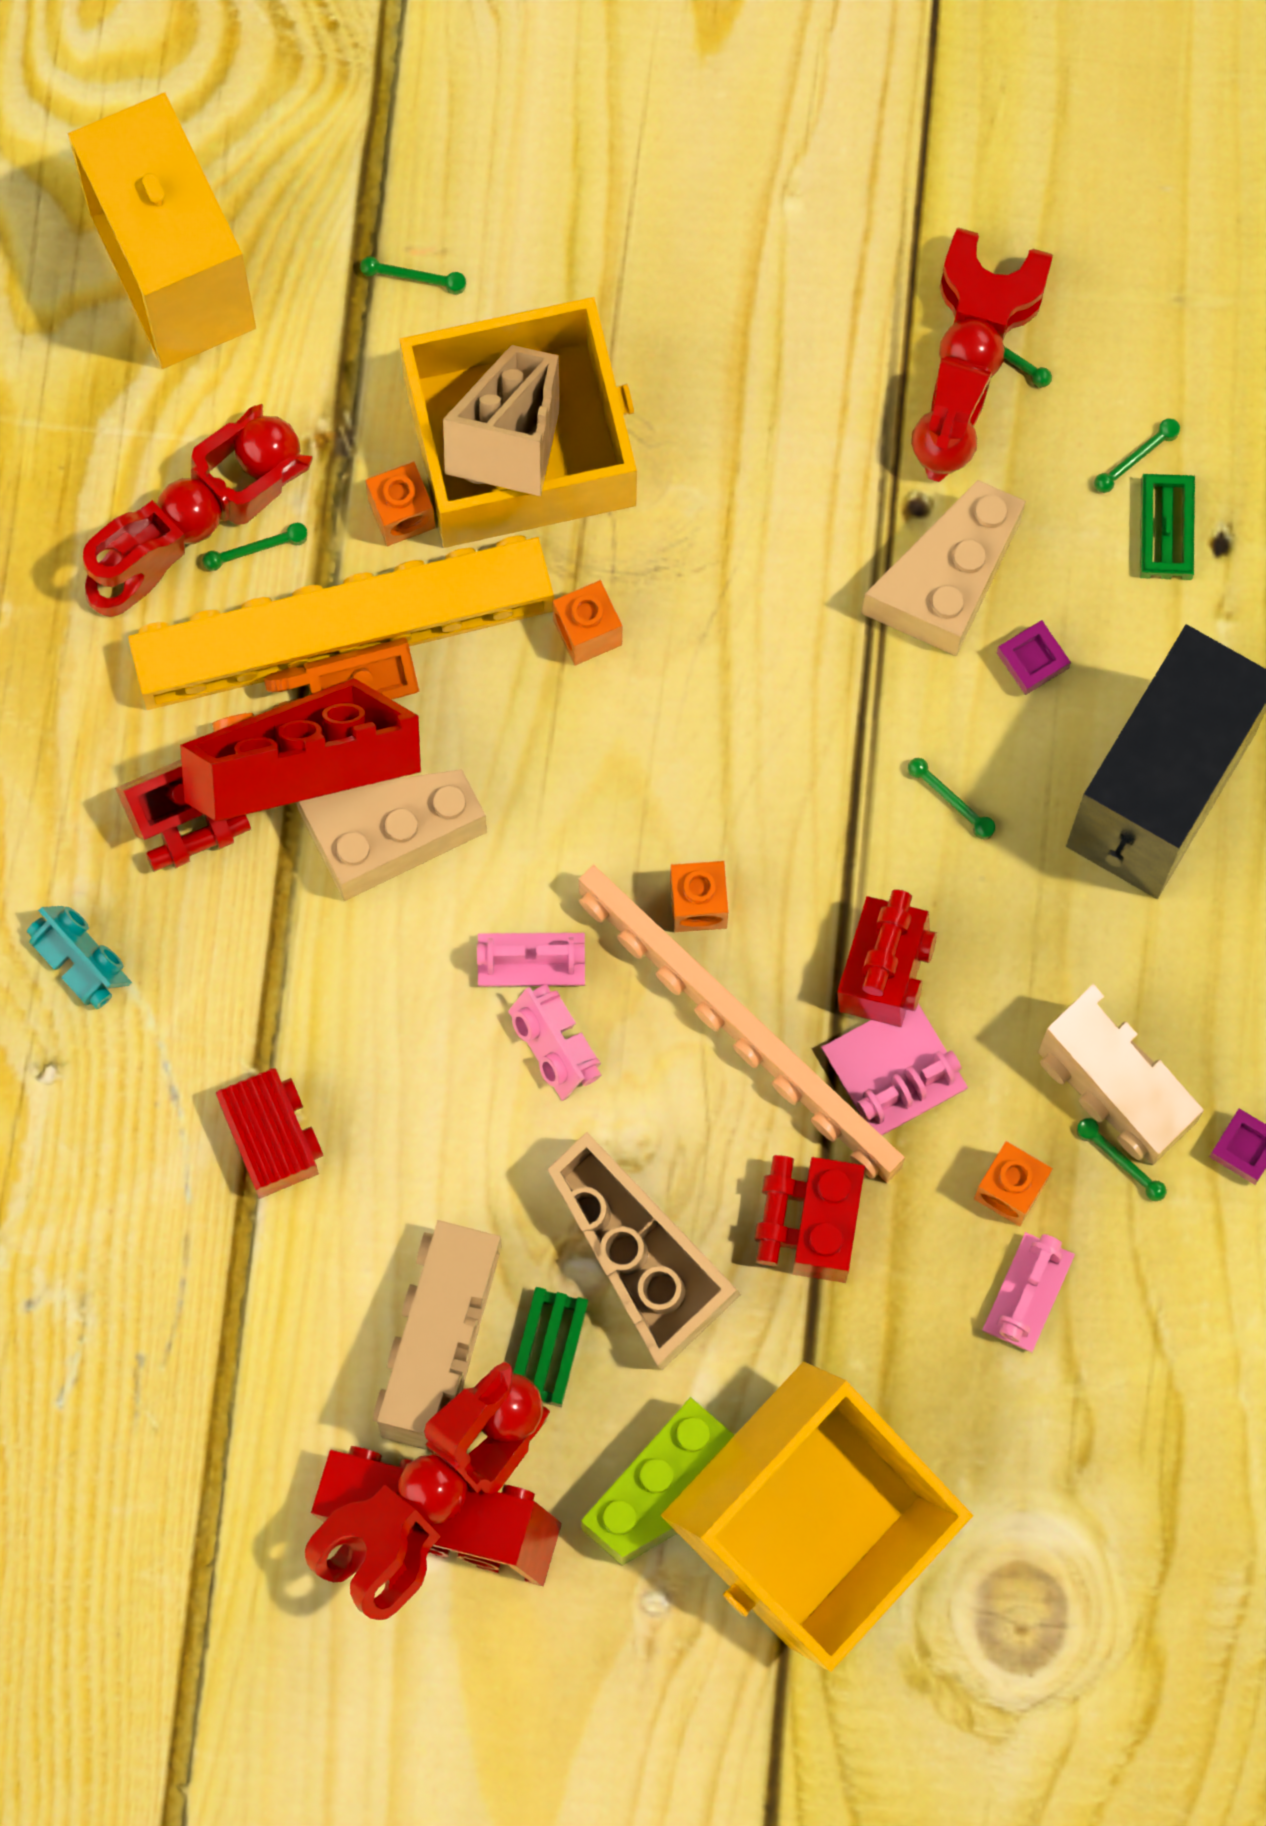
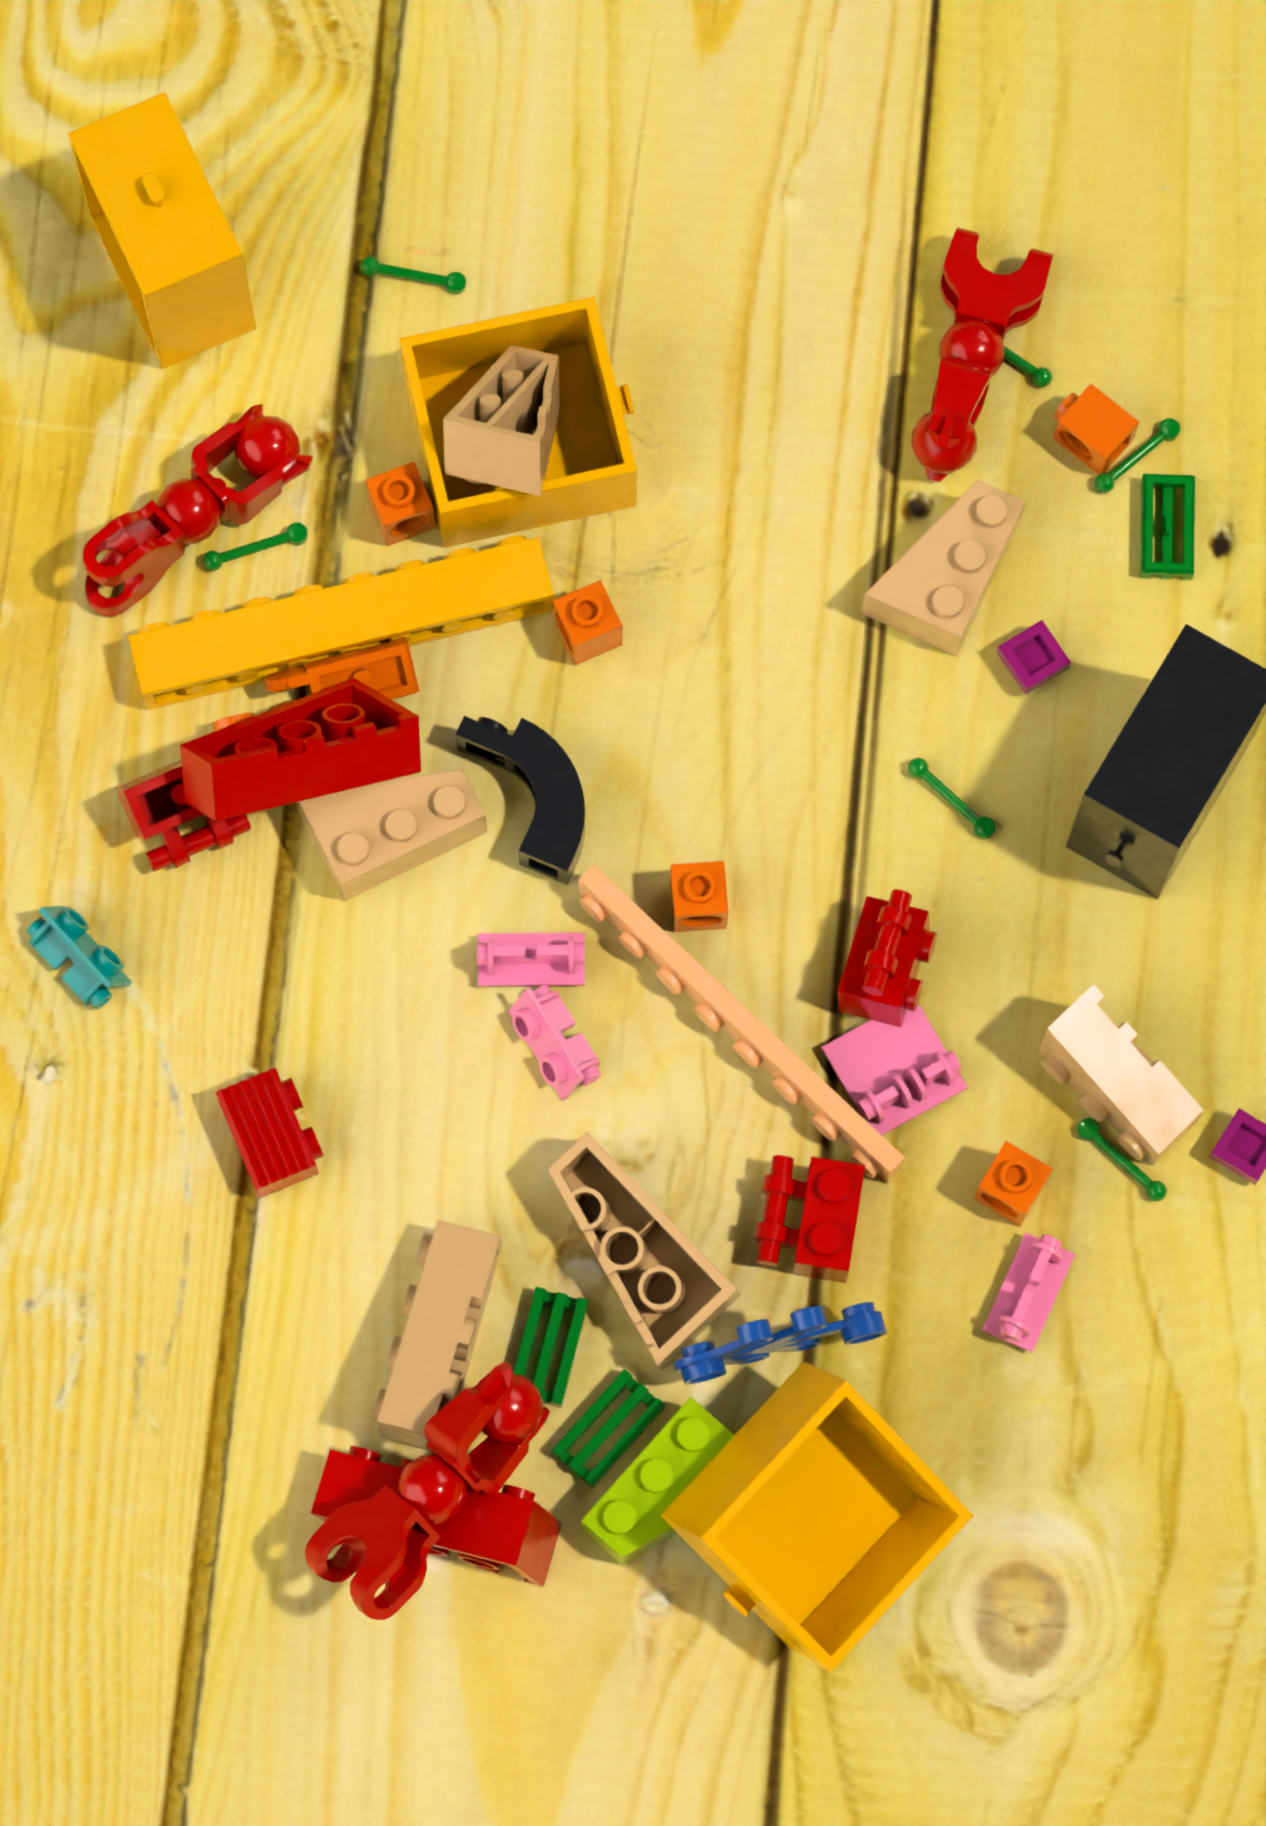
none -> black arch [456,716,585,885]
none -> green tile [552,1369,665,1489]
none -> blue plant [673,1302,887,1384]
none -> orange brick [1053,383,1139,475]

